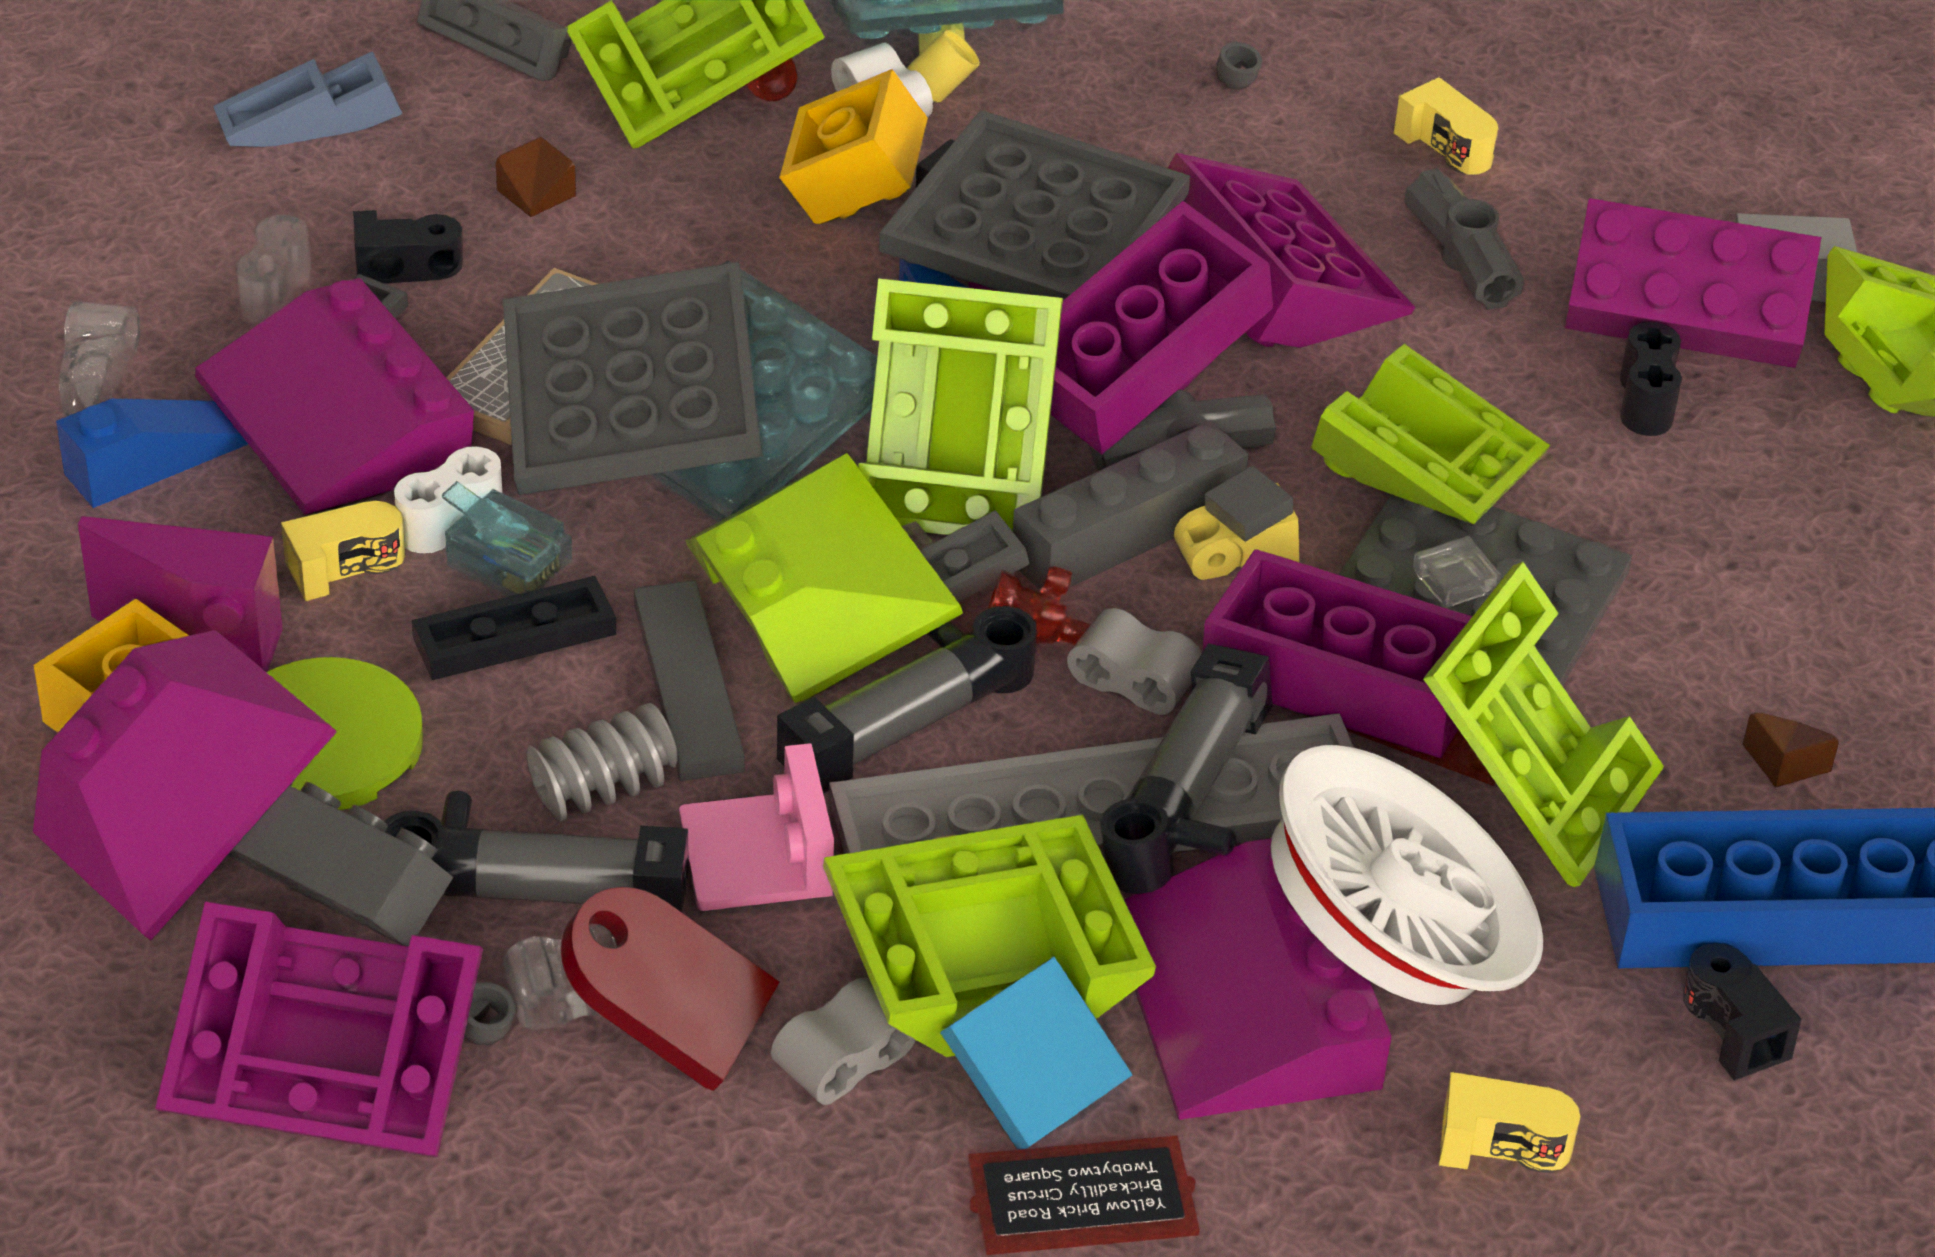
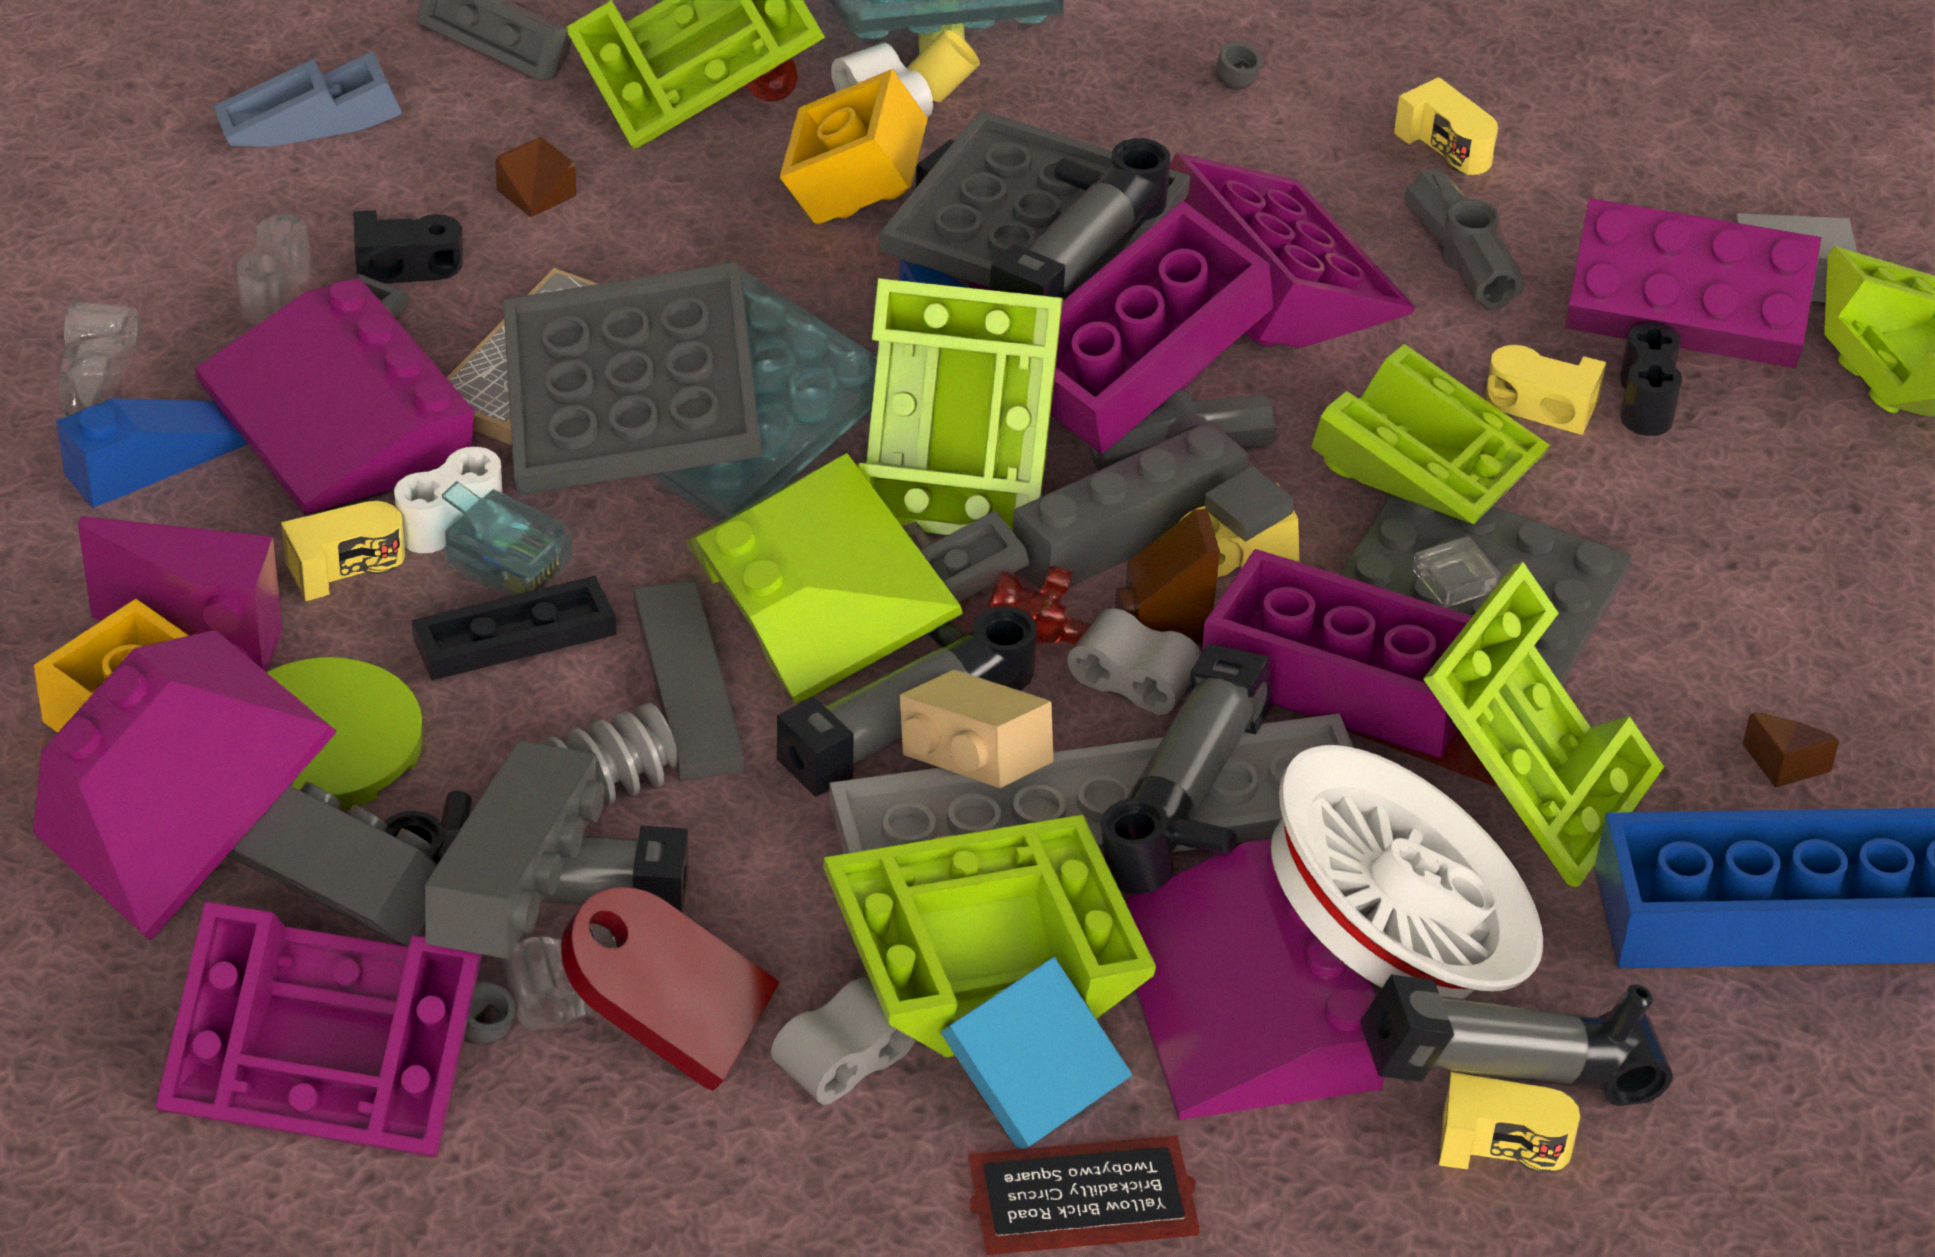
bright pink bracket [679,743,834,911] -> none
black leg [1683,943,1802,1081] -> none
none -> dark grey brick [425,740,605,959]
none -> tan brick [900,670,1054,788]
none -> piece [990,138,1170,298]
none -> reddish brown slope [1115,509,1220,643]
none -> piece [1360,974,1673,1106]
none -> light yellow leg [1485,345,1606,435]

